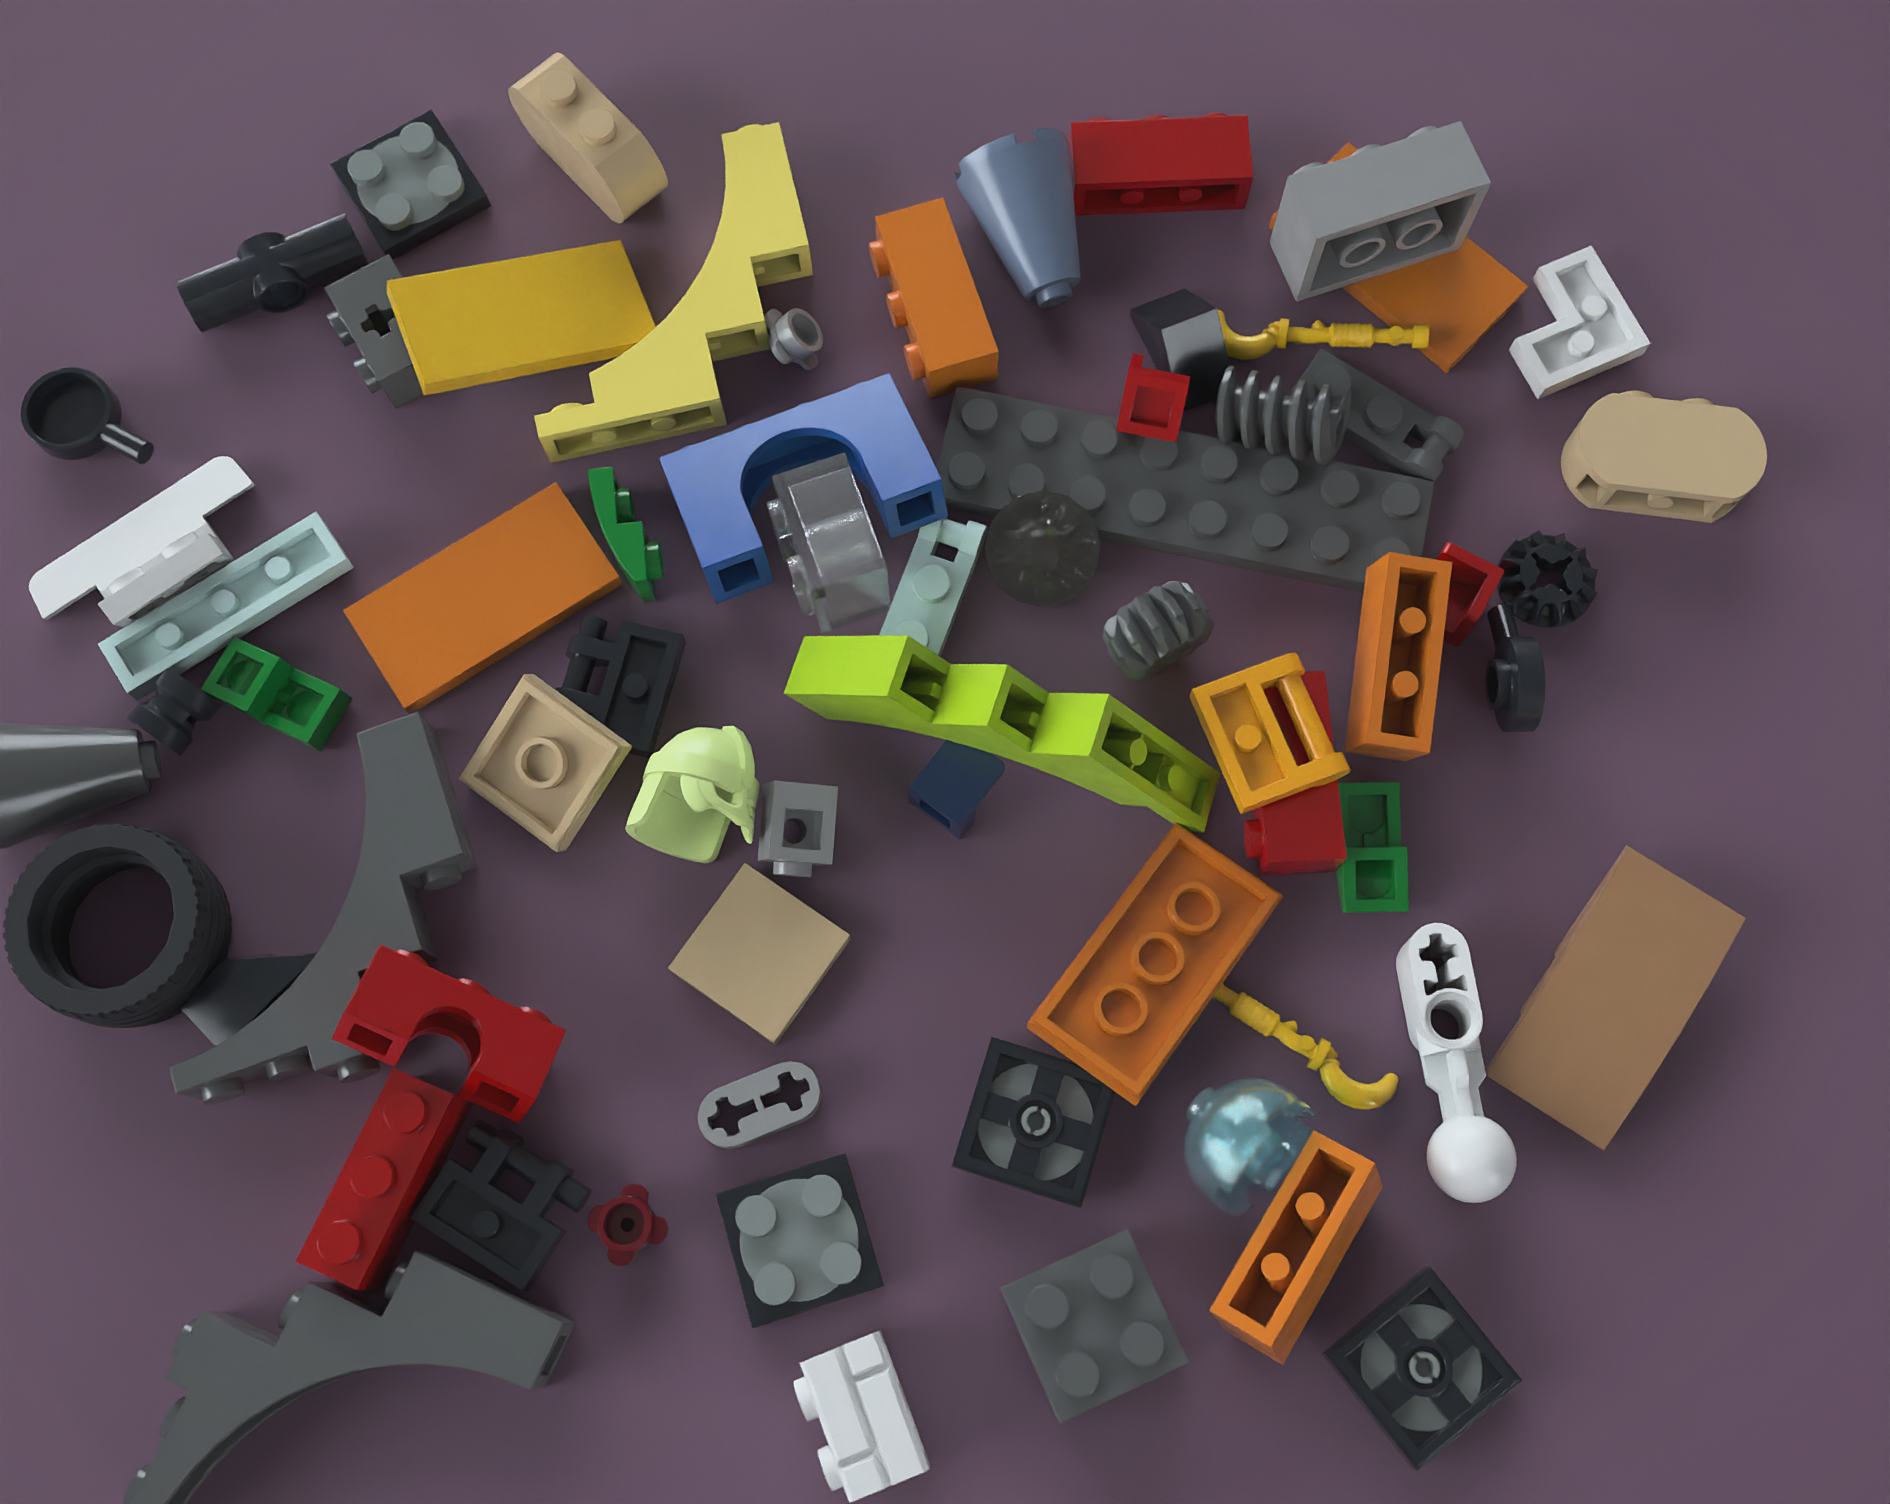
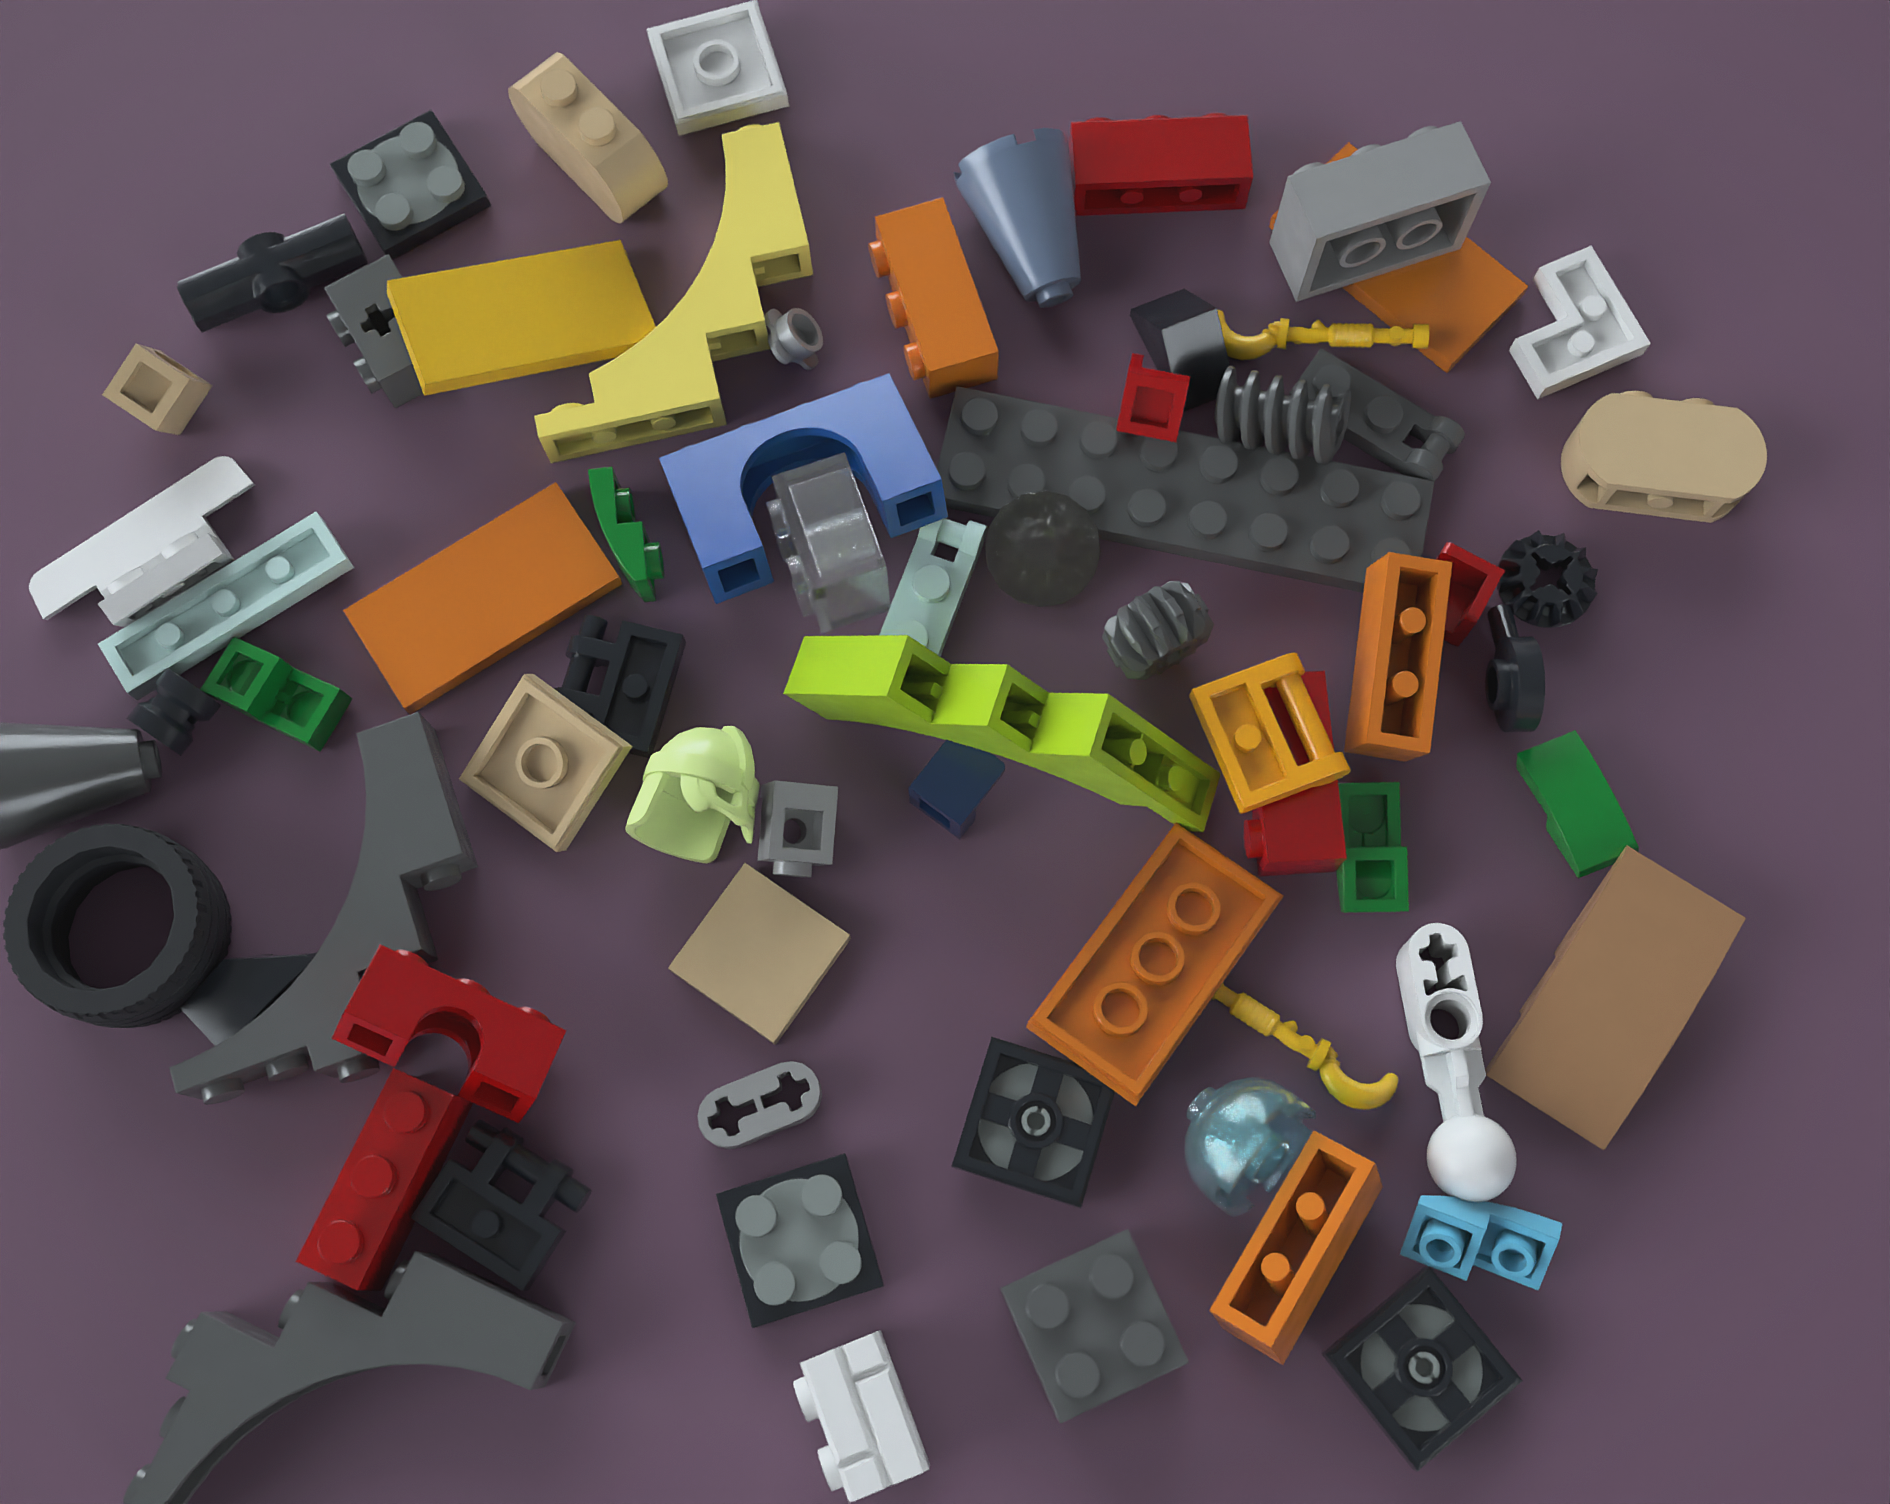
black piece [21,367,154,464] -> none
dark red plate [588,1184,668,1266] -> none
none -> tan brick [102,343,213,435]
none -> white plate [647,0,789,136]
none -> medium azure slope [1400,1195,1563,1290]
none -> green slope [1516,730,1639,879]

